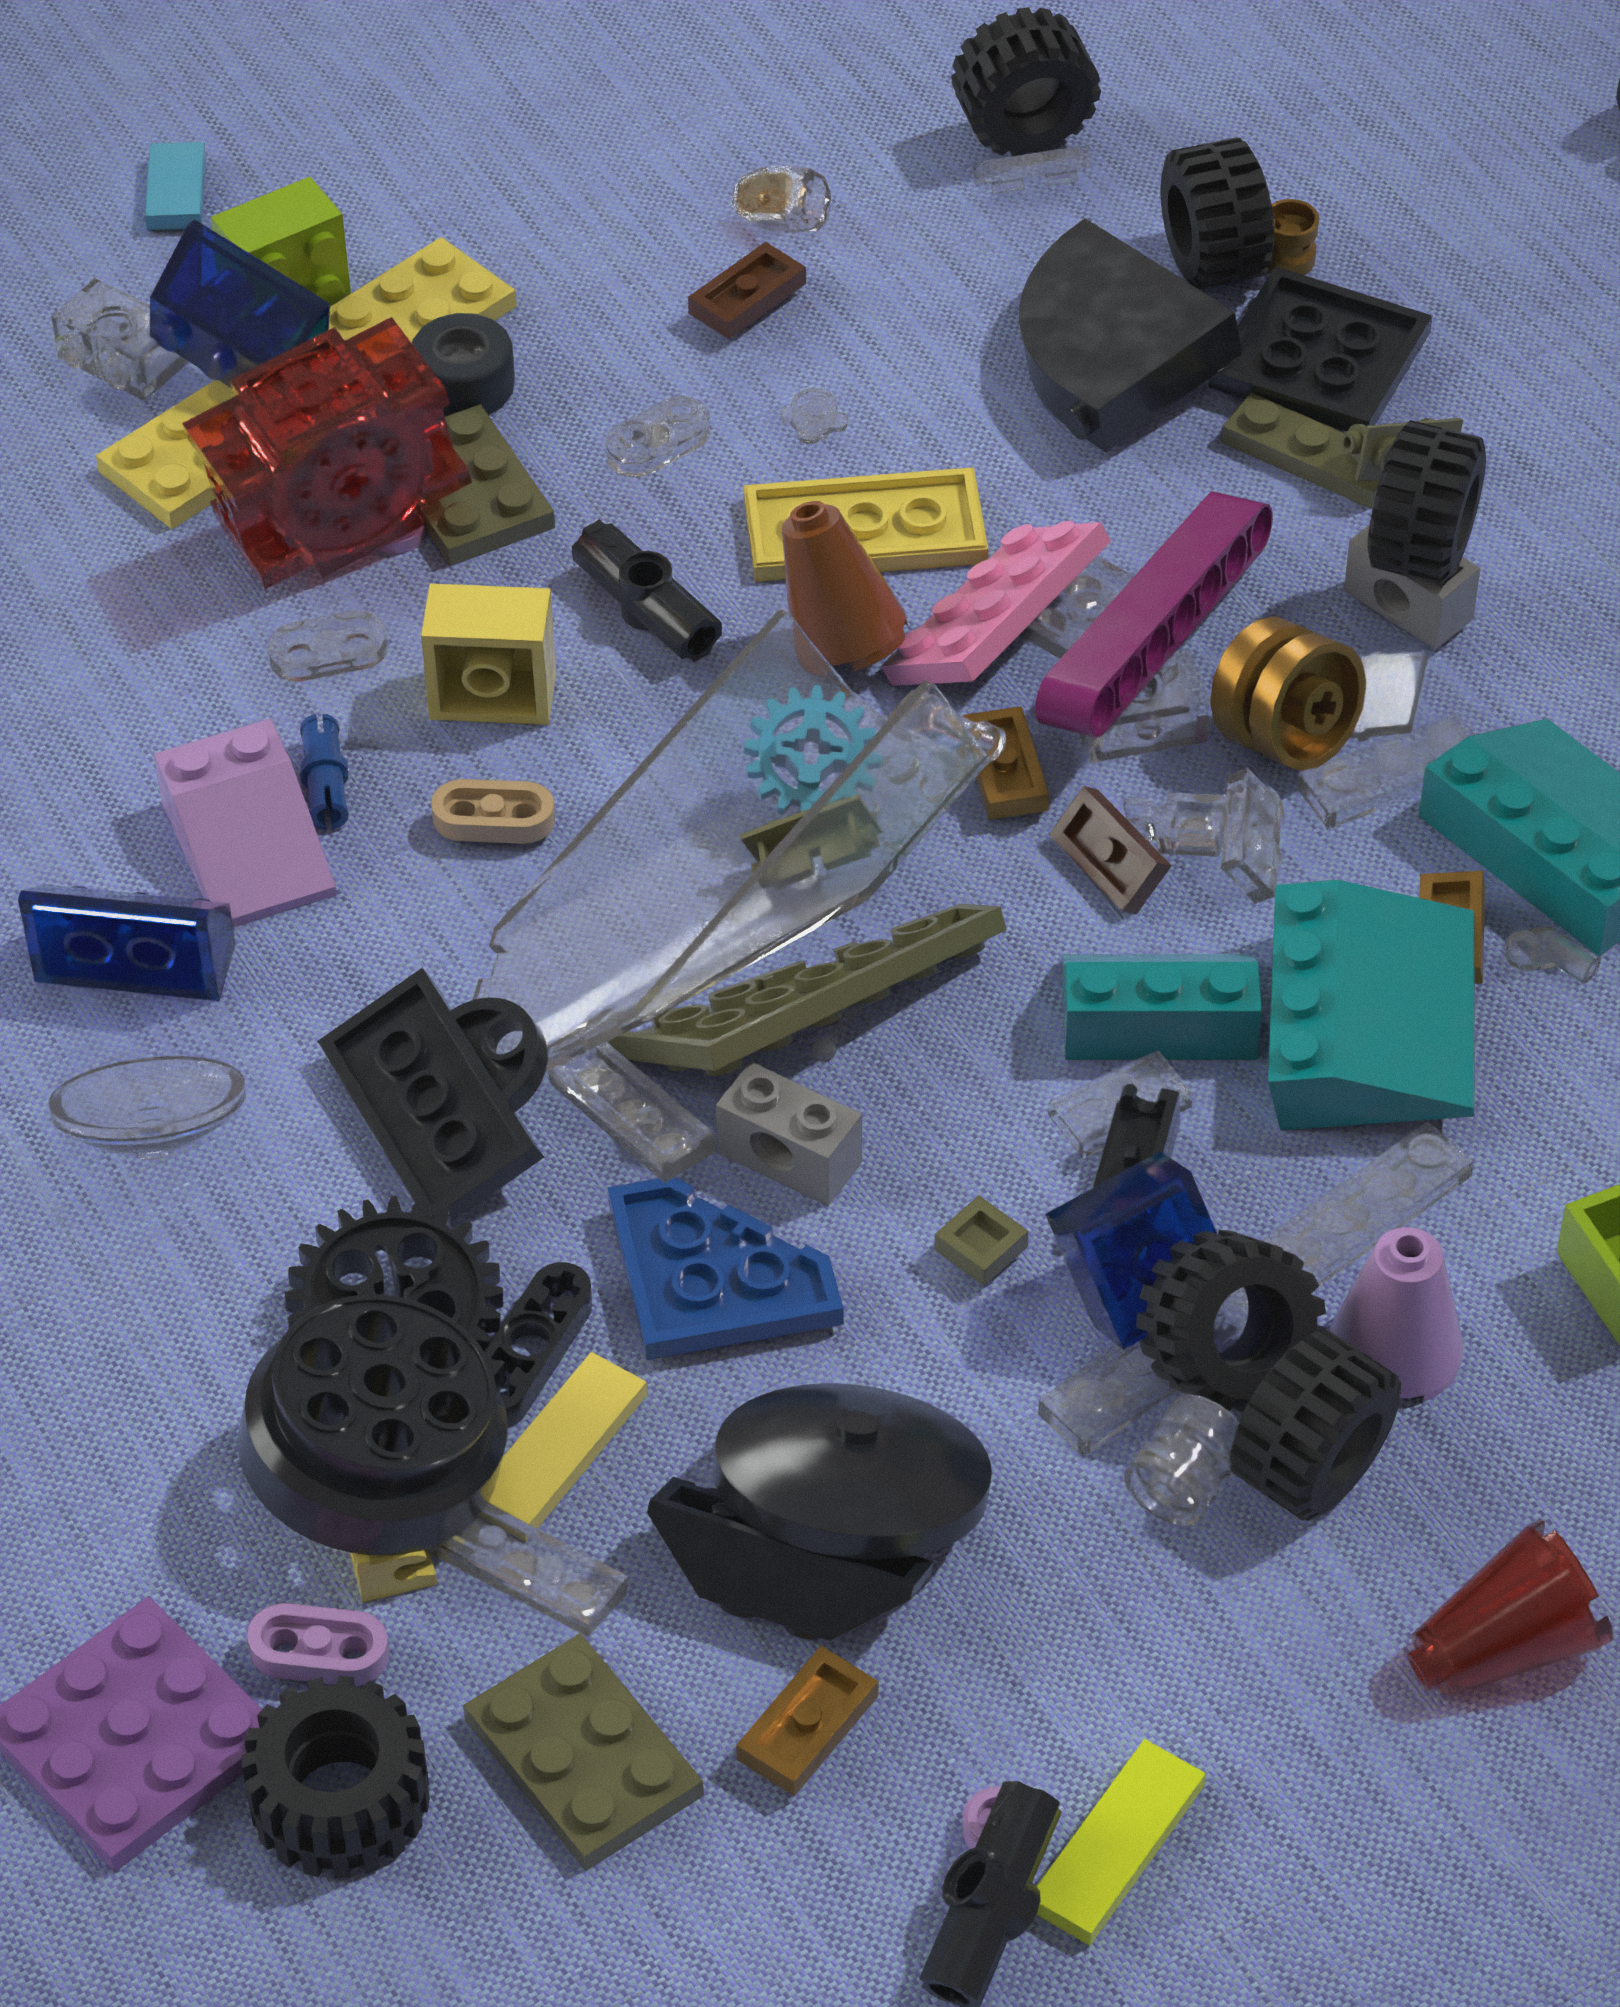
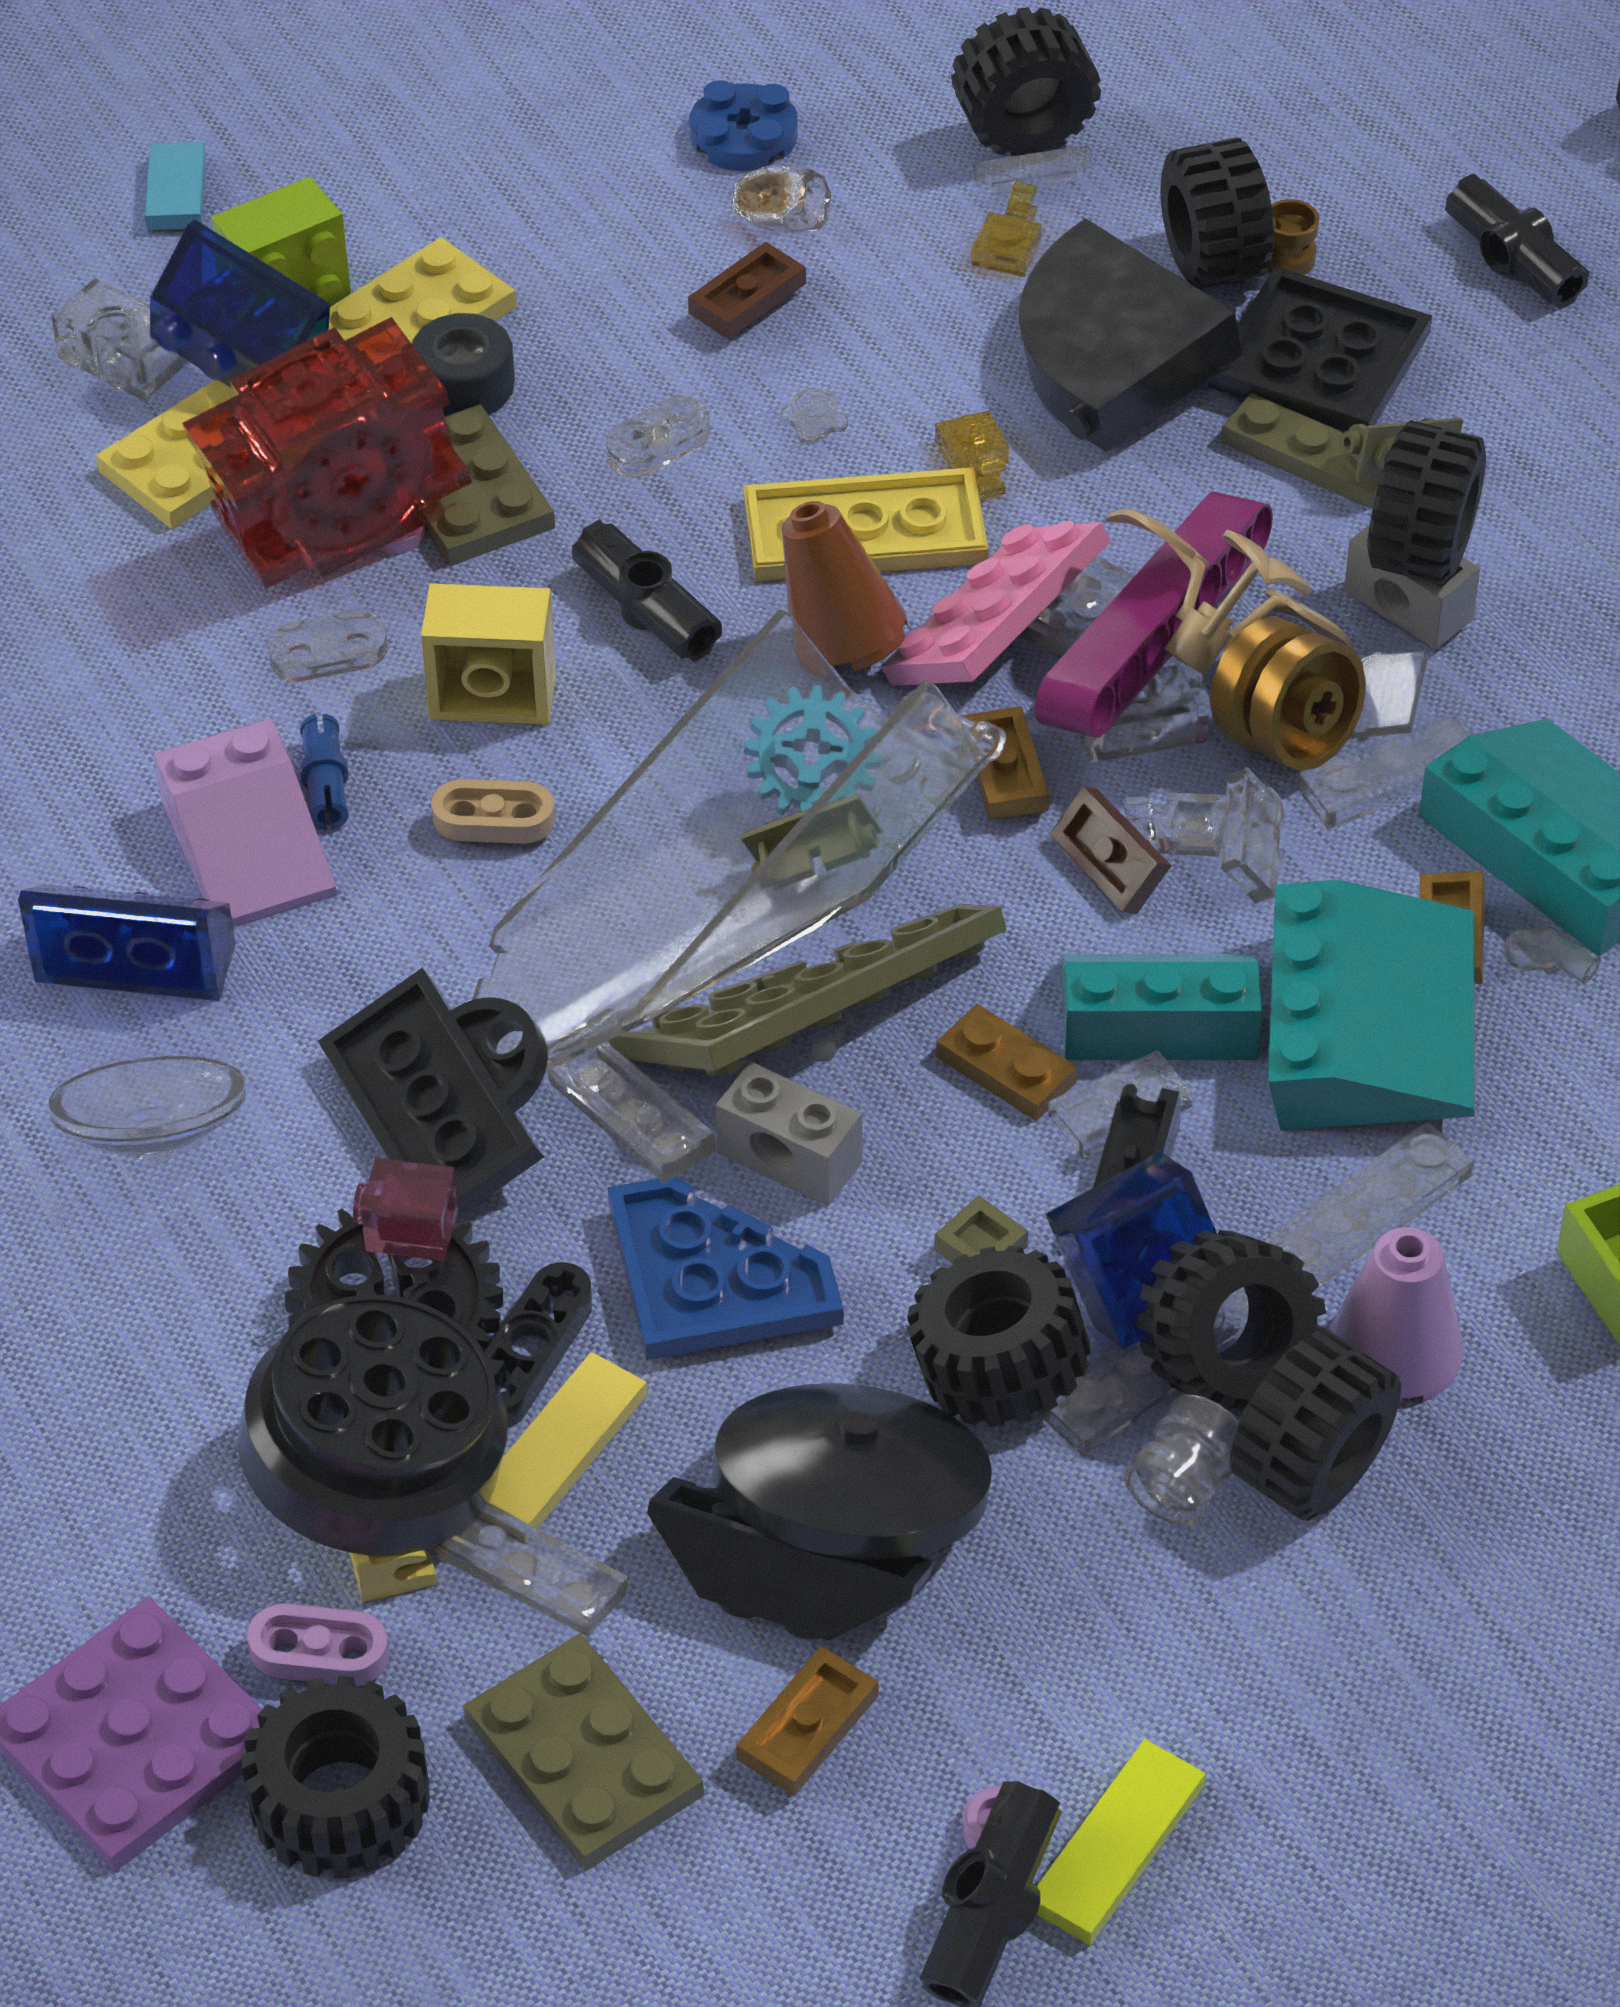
clear red cone [1406,1519,1614,1696] -> none
none -> clear pink brick [353,1158,459,1261]
none -> blue plate [689,80,798,171]
none -> black tyre [907,1246,1091,1427]
none -> clear yellow plate [935,410,1009,499]
none -> pearl gold plate [936,1003,1077,1121]
none -> clear yellow plate [972,181,1041,277]
none -> tan plant [1105,509,1353,676]
none -> black piece [1445,173,1590,309]

